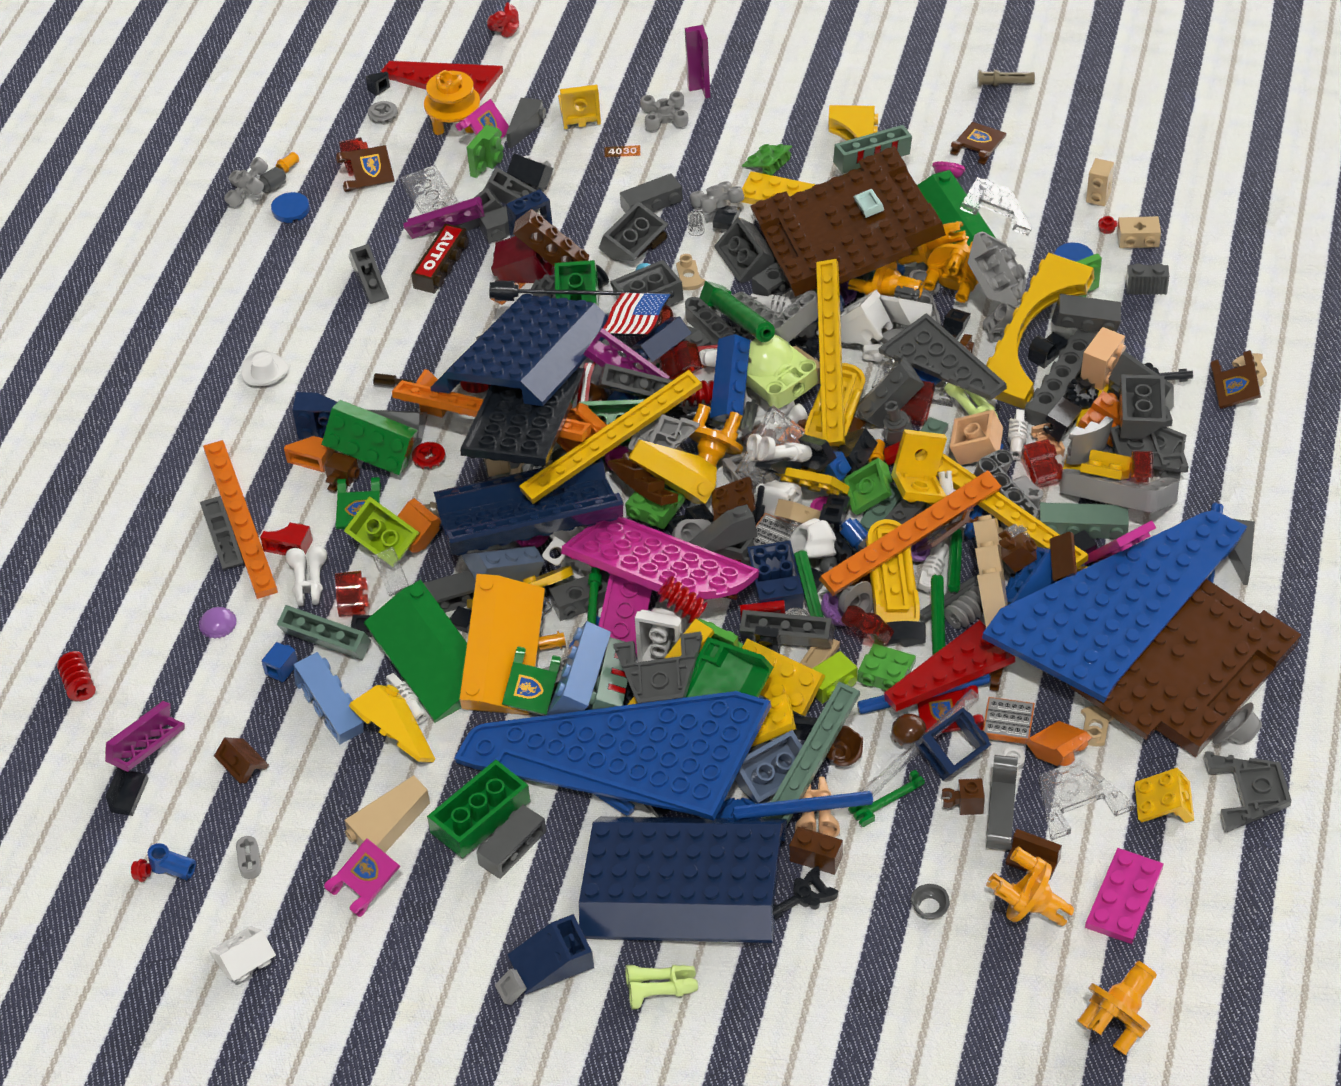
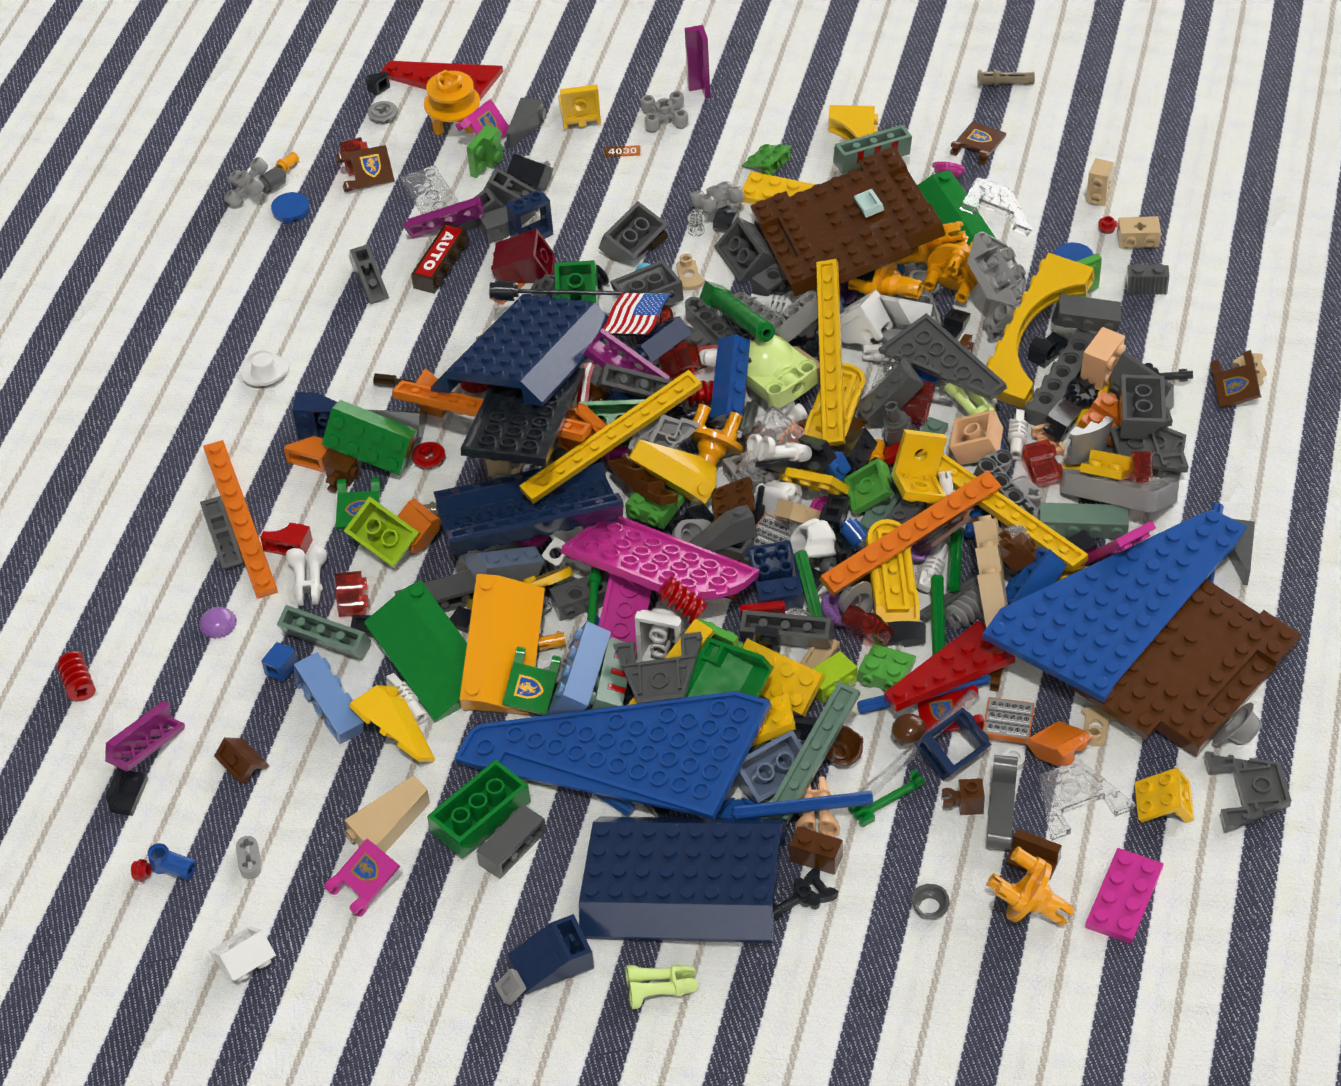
clear tile [373,547,409,597] -> none
red hair [487,2,519,37] -> none
reddish brown brick [513,209,589,267] -> none
dark grey brick [620,173,683,213] -> none
dark grey piece [894,286,920,301] -> none
reddish brown panel [1050,531,1077,582] -> none
light orange piece [1077,961,1157,1056] -> none

